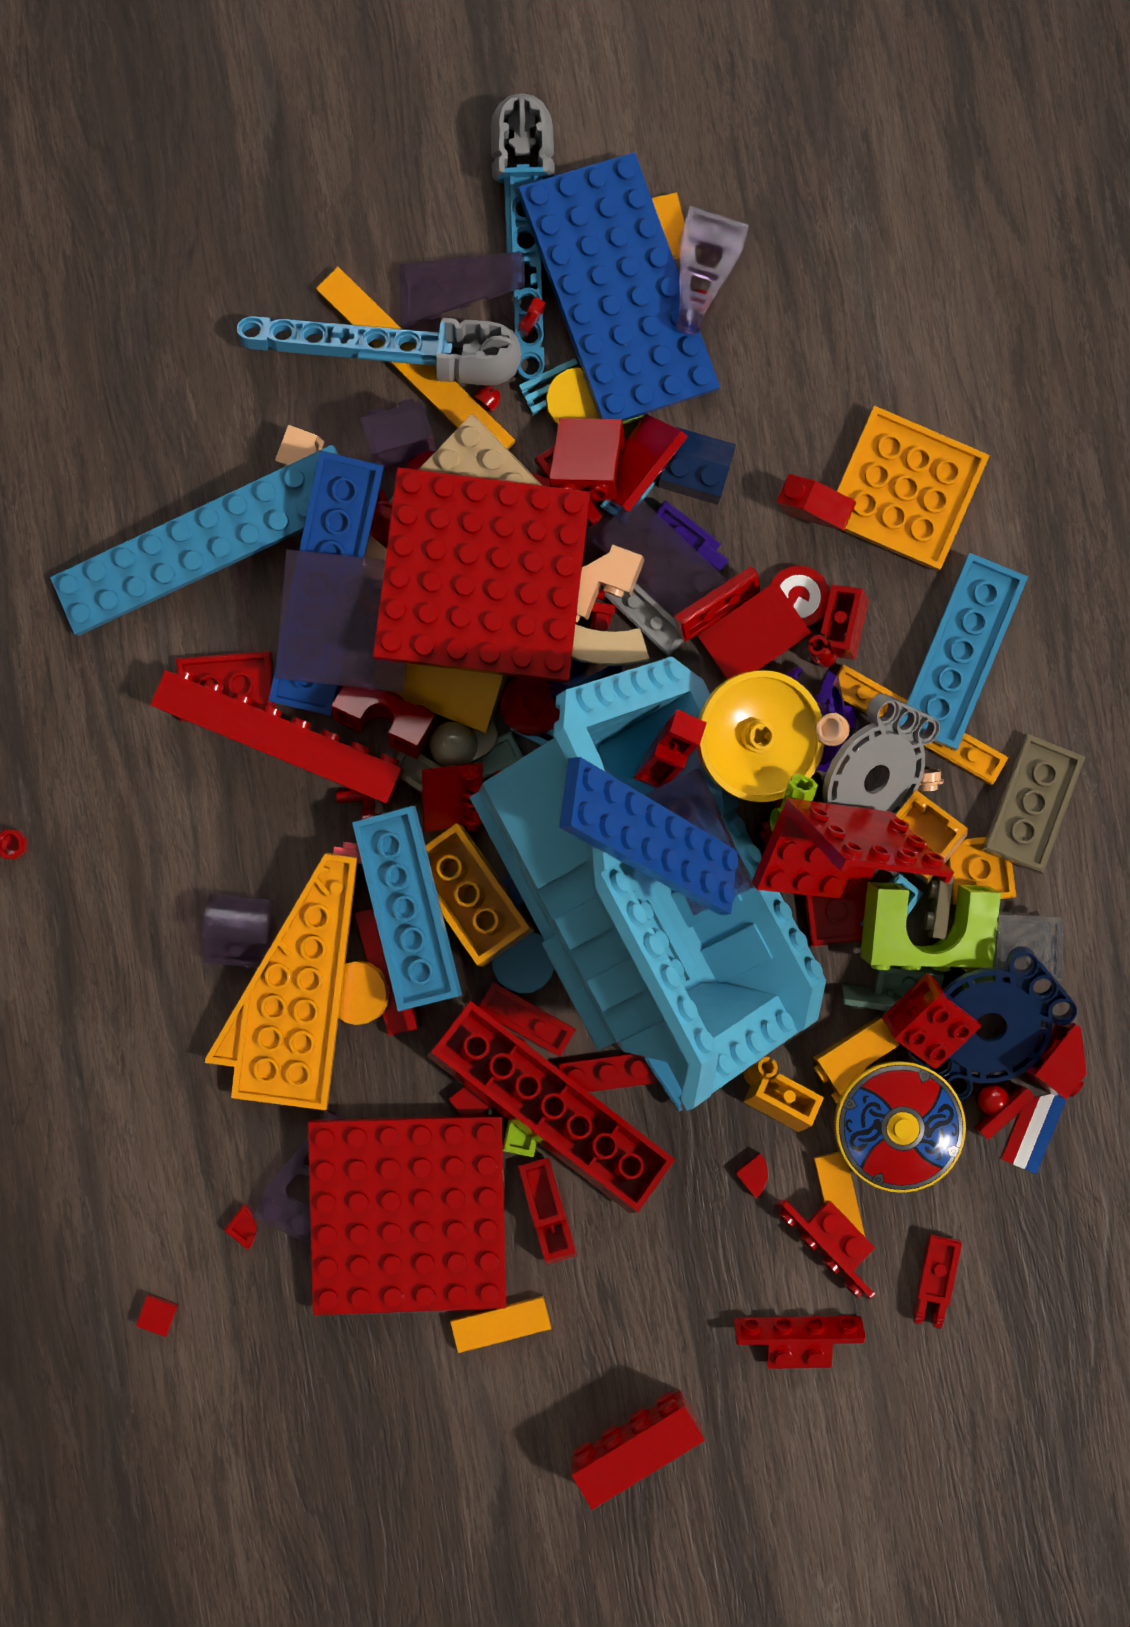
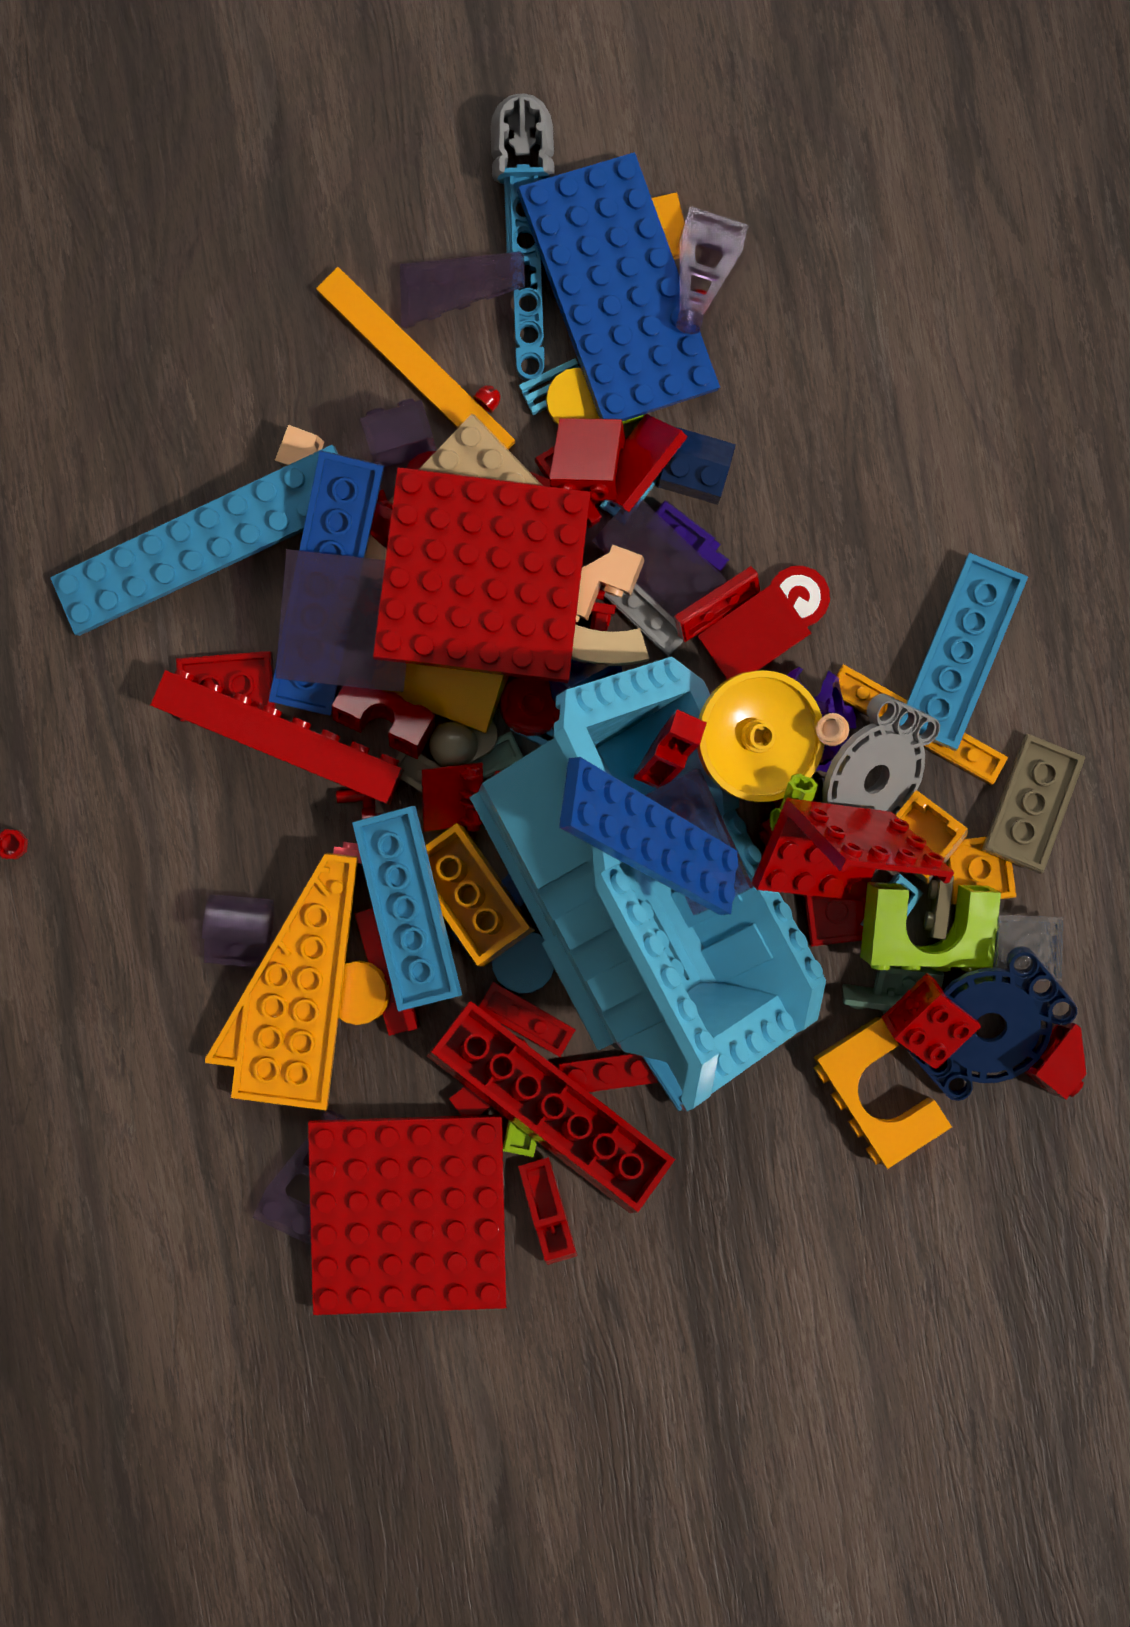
red tile [136,1294,179,1337] -> none
red tile [223,1204,257,1250] -> none
piece [237,316,522,386] -> none
light orange tile [450,1295,551,1353] -> none
red tile [518,297,546,336] -> none
red brick [571,1390,705,1510] -> none
red bracket [734,1316,866,1369] -> none
red tile [735,1152,768,1198] -> none
light orange hinge [743,1057,824,1132] -> none
red bracket [775,1199,875,1299] -> none
red slope [776,474,856,531] -> none
red hinge [808,584,869,668] -> none
light orange tile [813,1151,865,1236] -> none
dish [834,1061,966,1193] -> none
light orange plate [837,406,990,572] -> none
red hinge [913,1233,962,1329] -> none
light nougat plate [918,768,944,791] -> none
red tile [973,1085,1035,1140] -> none
sticker [1001,1094,1066,1174] -> none

